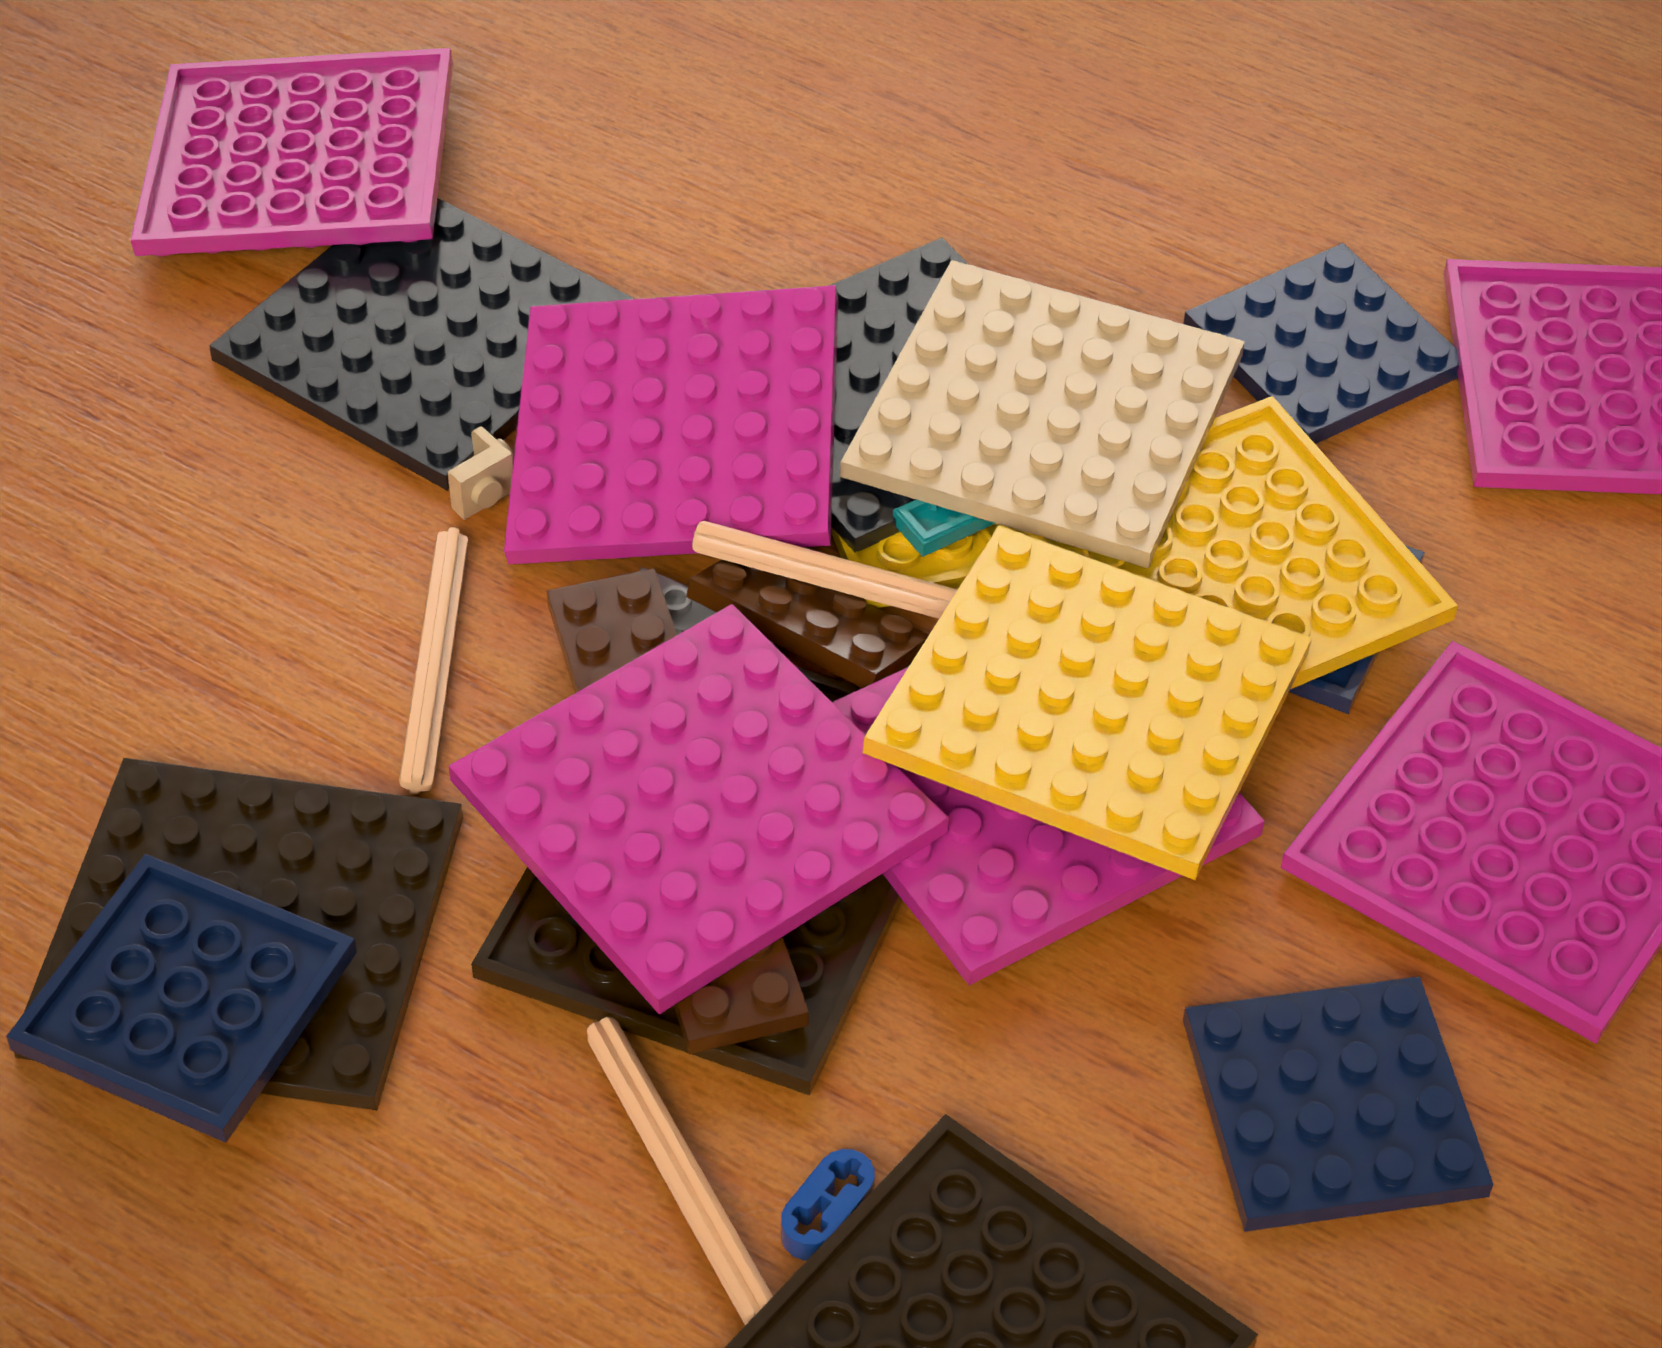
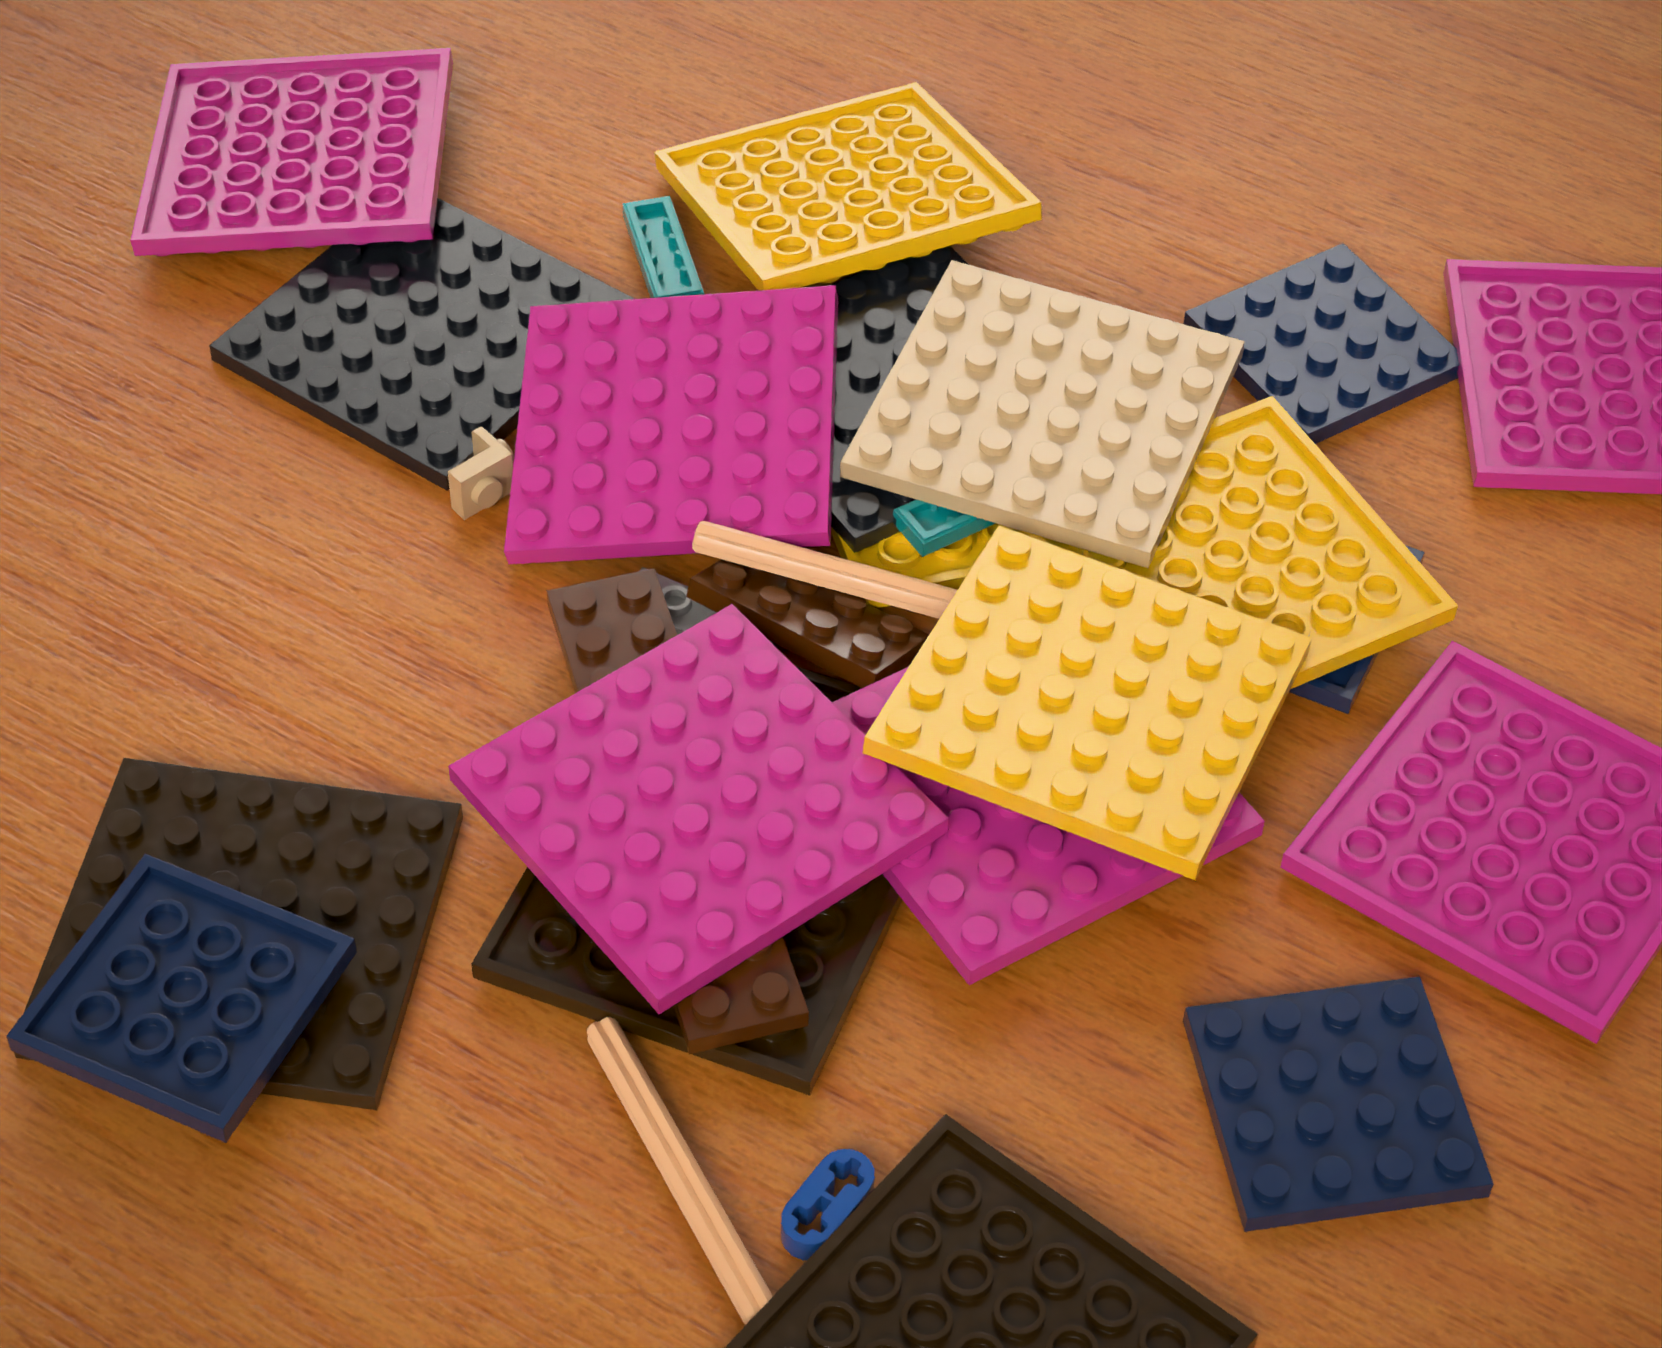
light nougat axle [399,527,468,795] -> none
none -> teal plate [622,196,704,298]
none -> yellow plate [654,82,1042,291]

